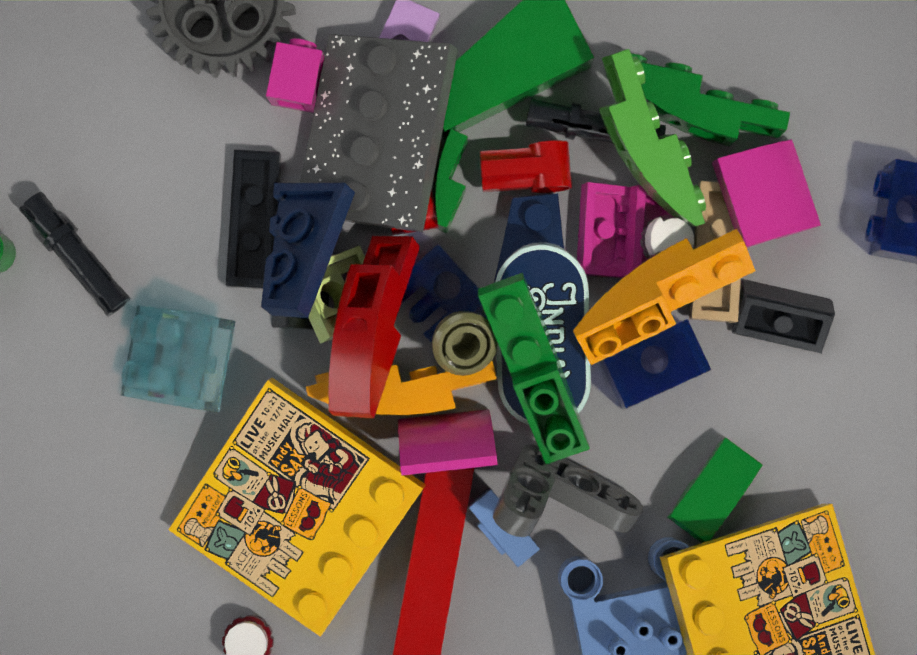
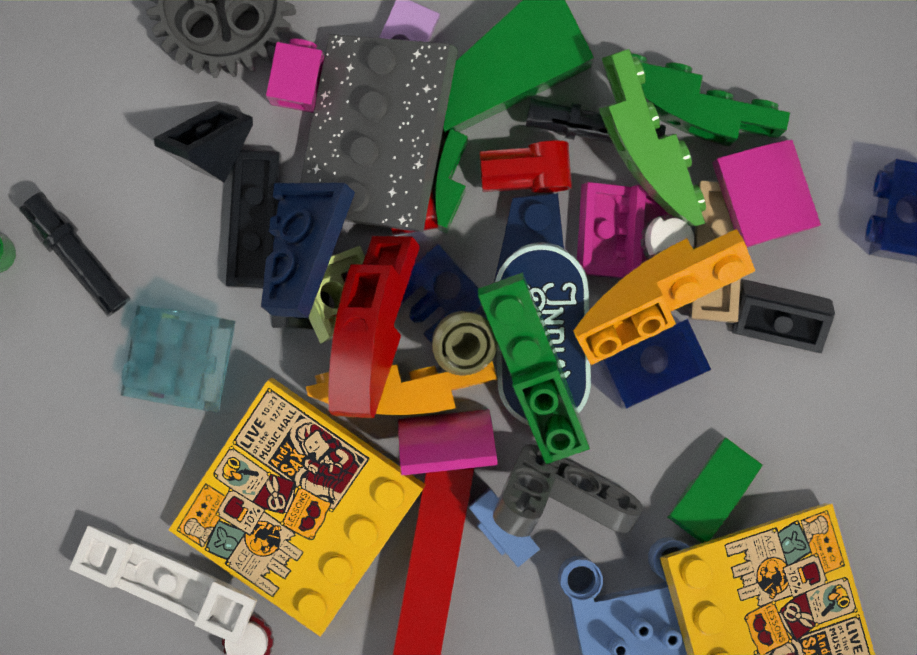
none -> white slope [69,526,257,645]
none -> black slope [154,104,253,183]

